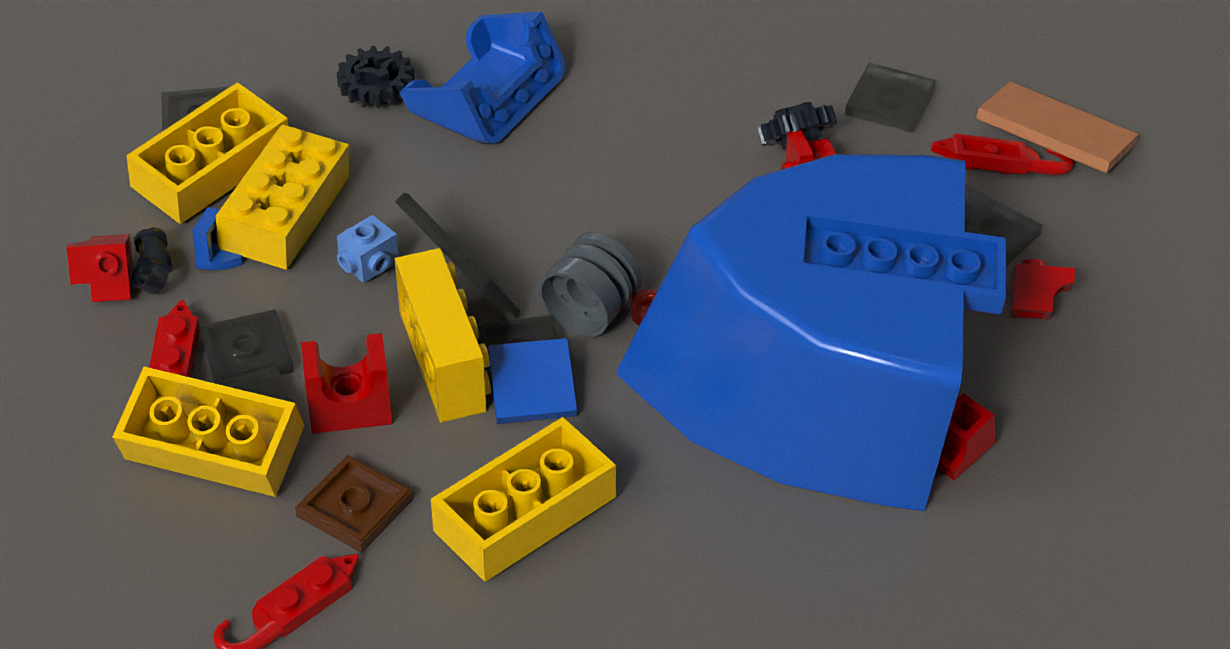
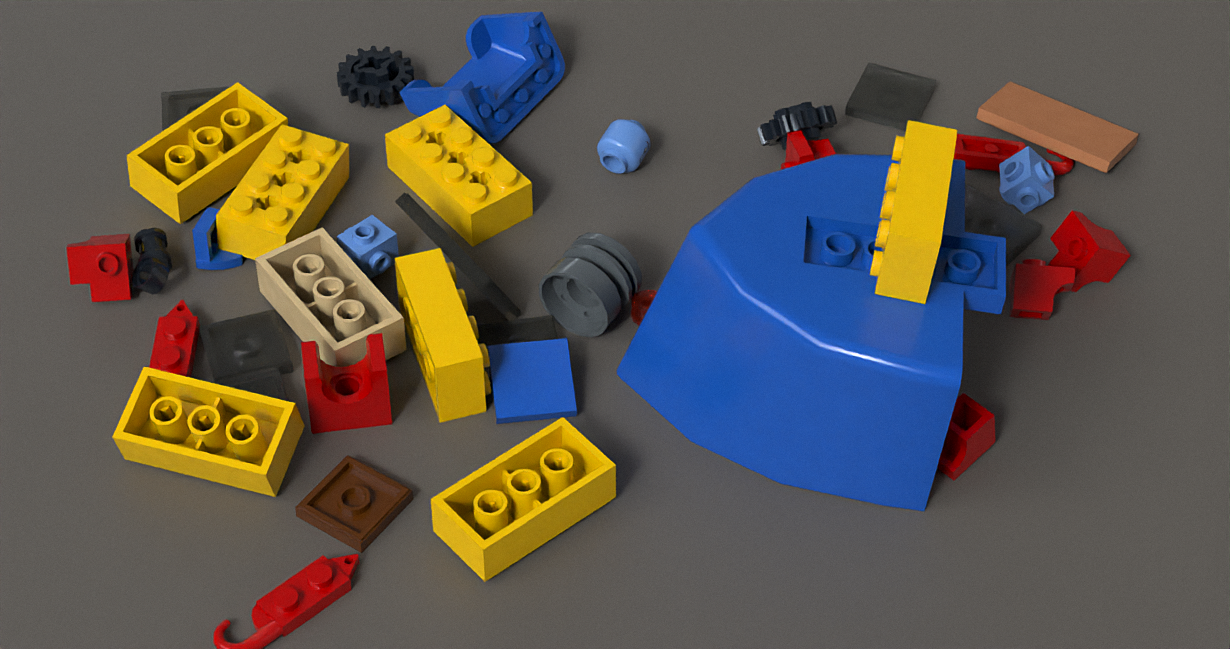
none -> tan brick [255,227,406,367]
none -> yellow brick [385,105,533,247]
none -> medium blue head [597,119,651,174]
none -> yellow brick [869,120,958,304]
none -> medium blue brick [999,146,1055,215]
none -> red brick [1048,210,1131,292]

